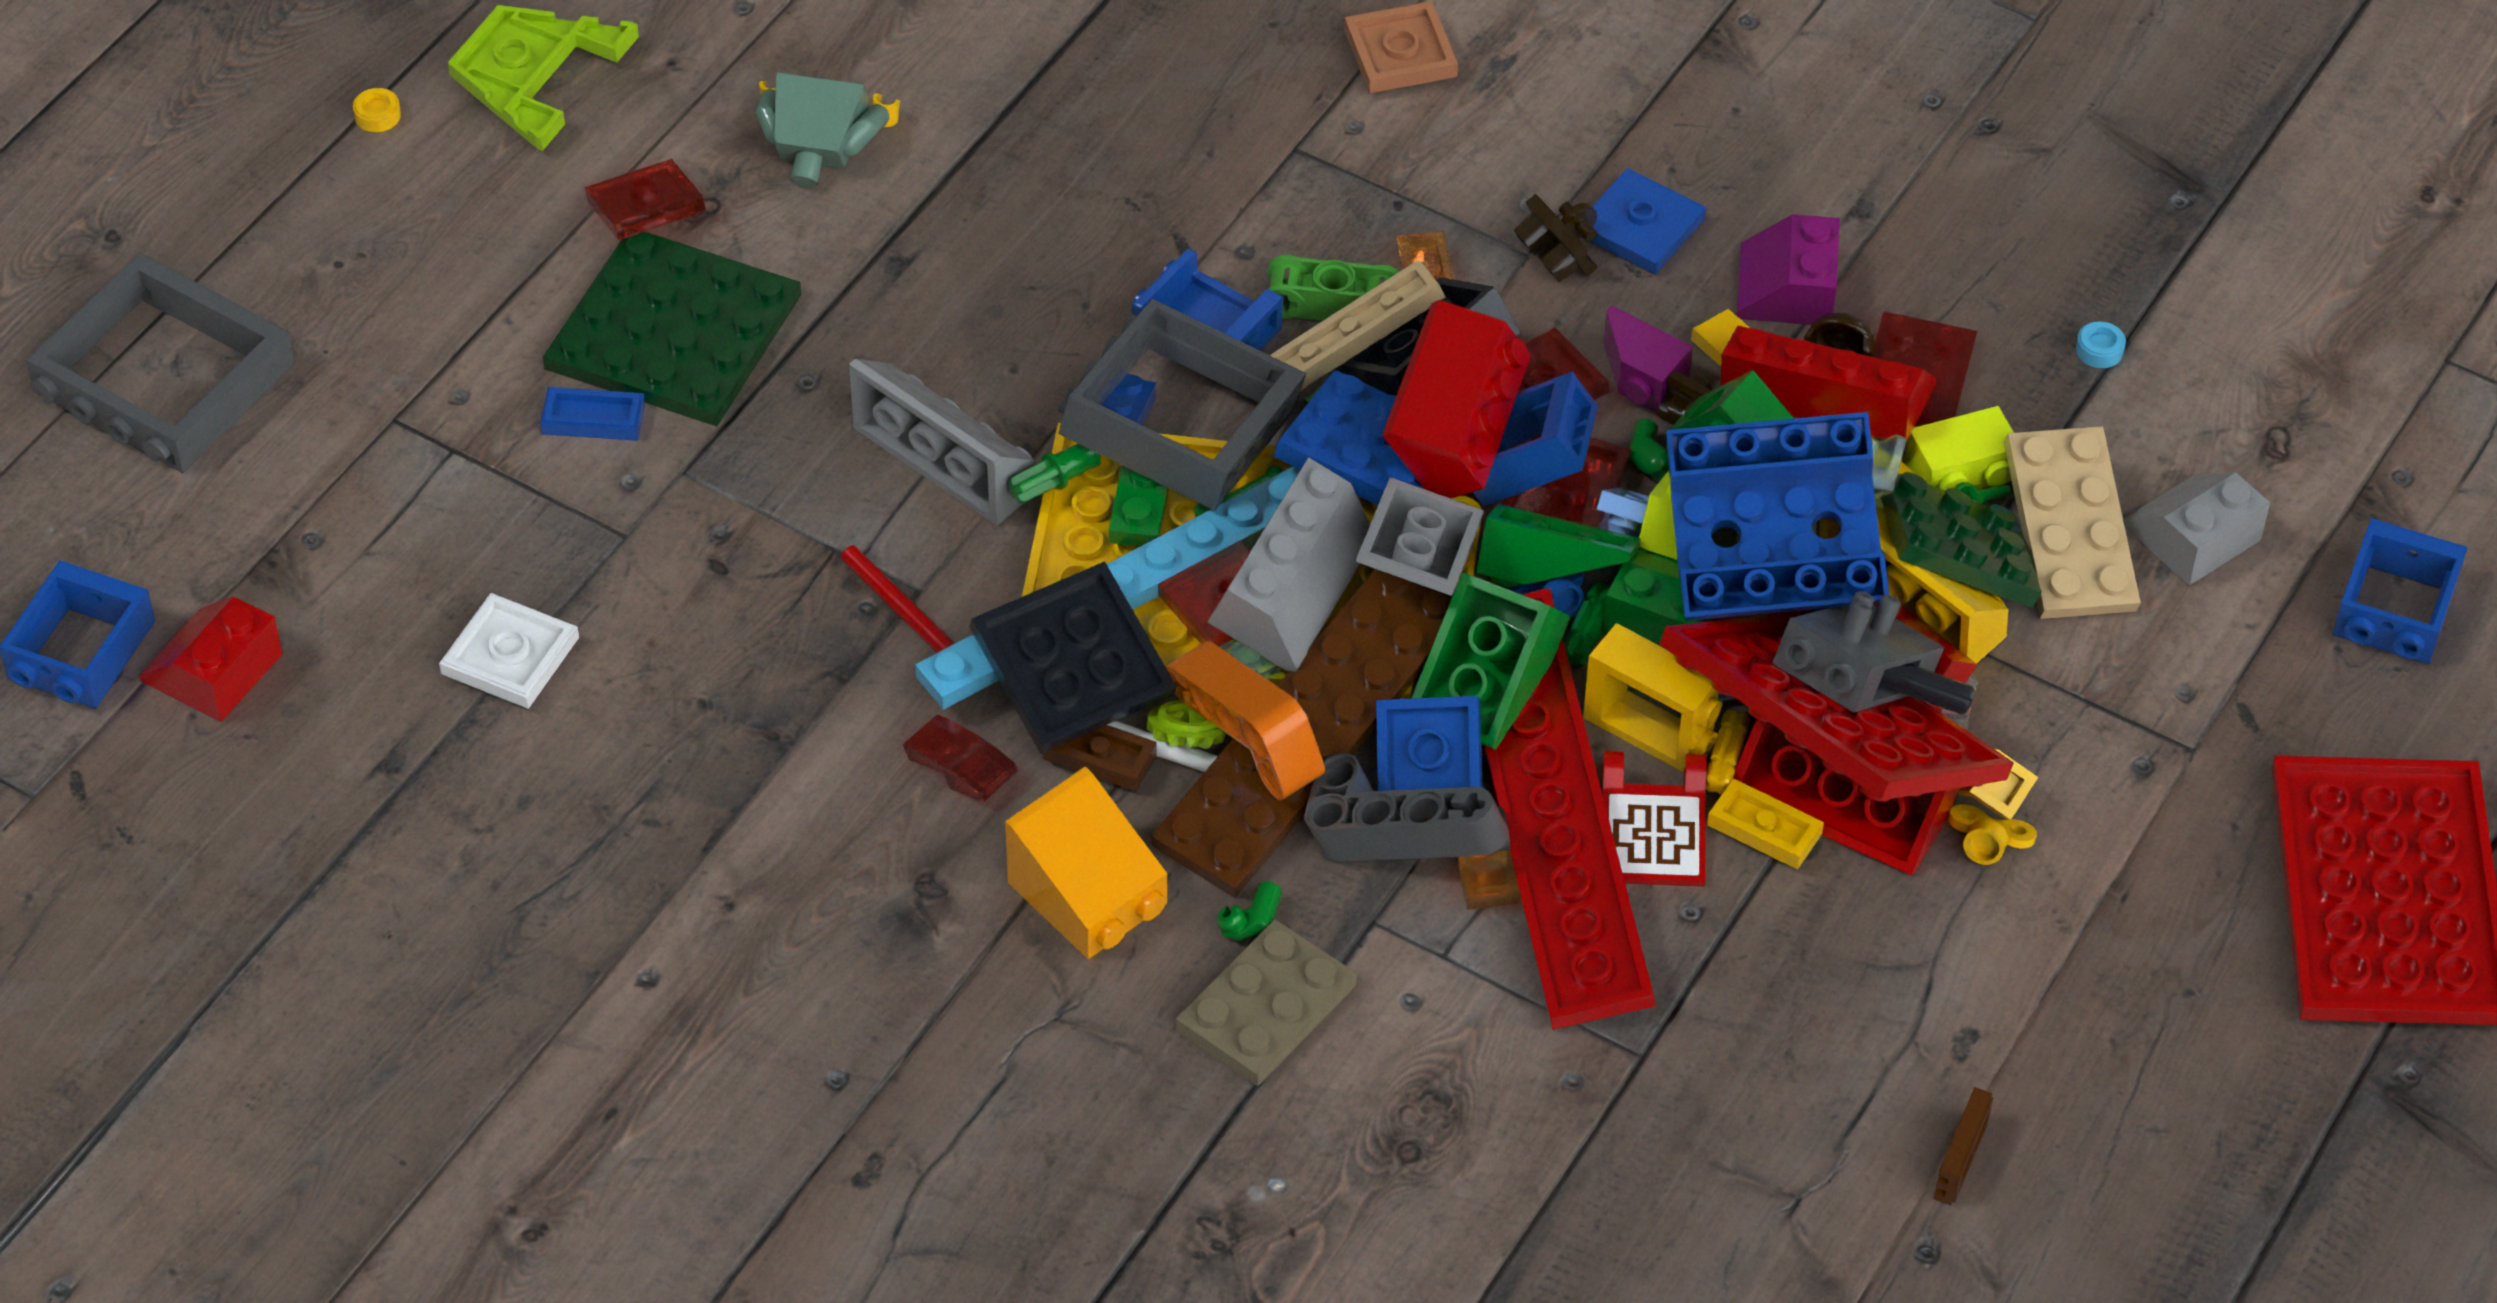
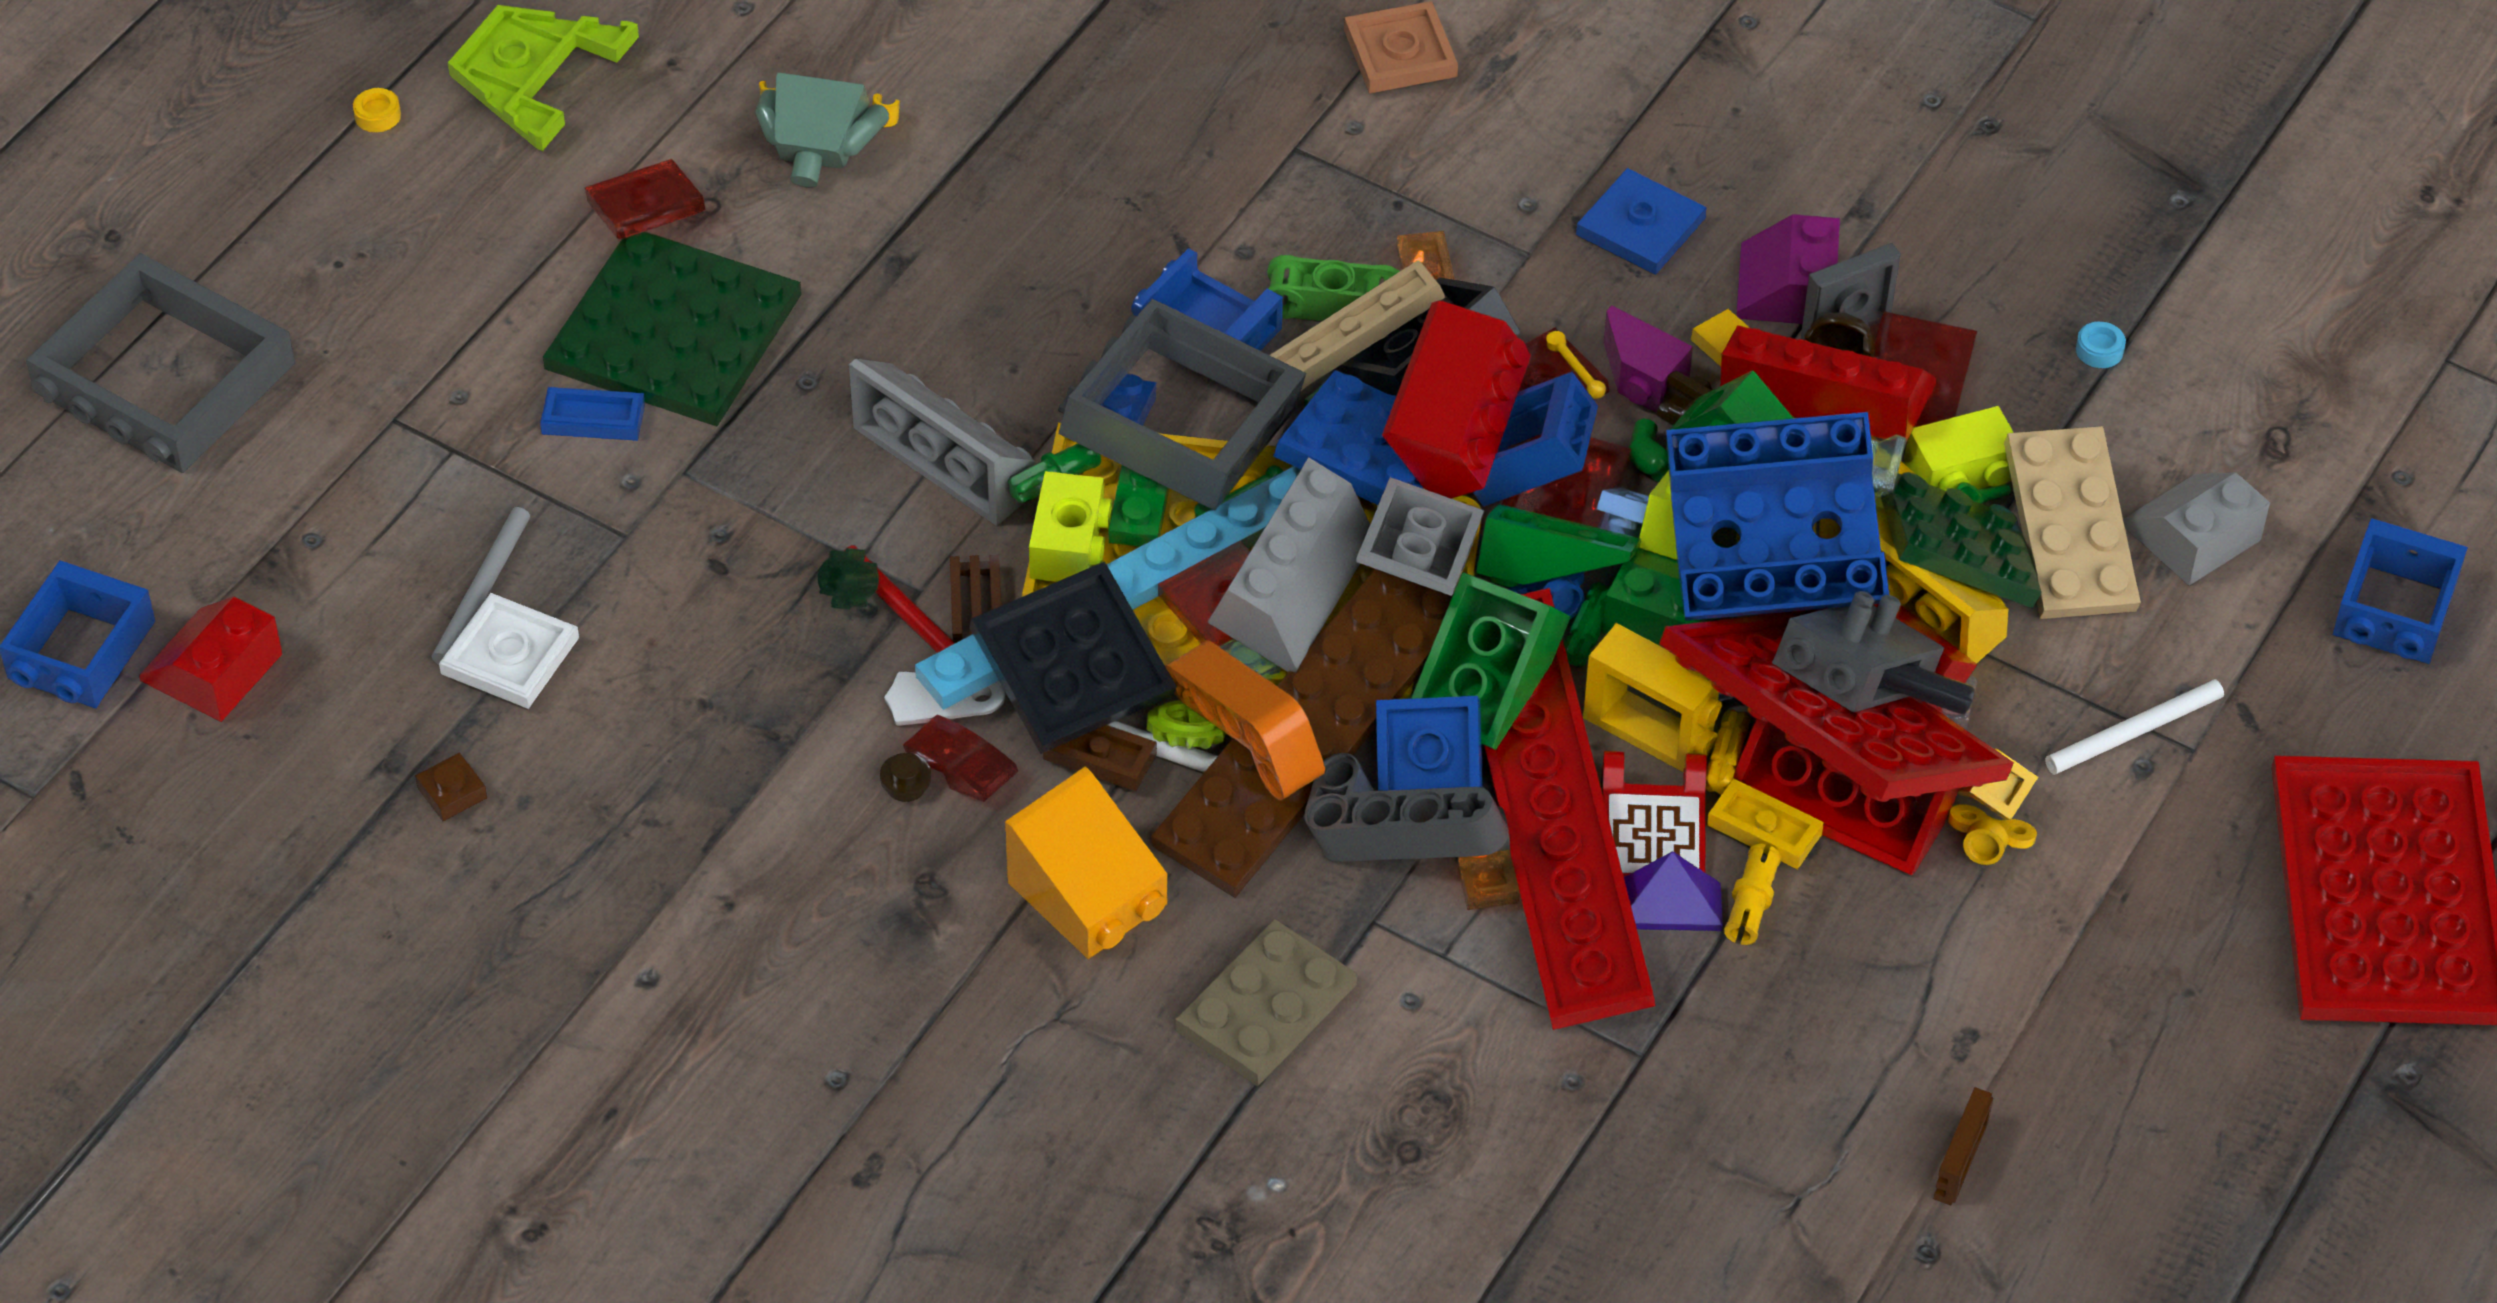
green arm [1217,881,1282,941] -> none
dark brown hips [1514,194,1598,283] -> none
none -> reddish brown plate [415,752,487,821]
none -> light grey bar [431,507,530,665]
none -> clear green gear [817,548,879,610]
none -> dark brown plate [880,753,931,802]
none -> white piece [884,672,1005,726]
none -> reddish brown tile [950,554,1001,643]
none -> neon yellow brick [1029,471,1112,582]
none -> yellow hinge [1546,331,1606,399]
none -> dark purple slope [1624,851,1723,931]
none -> yellow pin [1724,843,1782,945]
none -> dark grey tile [1801,243,1901,340]
none -> white piece [2045,679,2224,775]

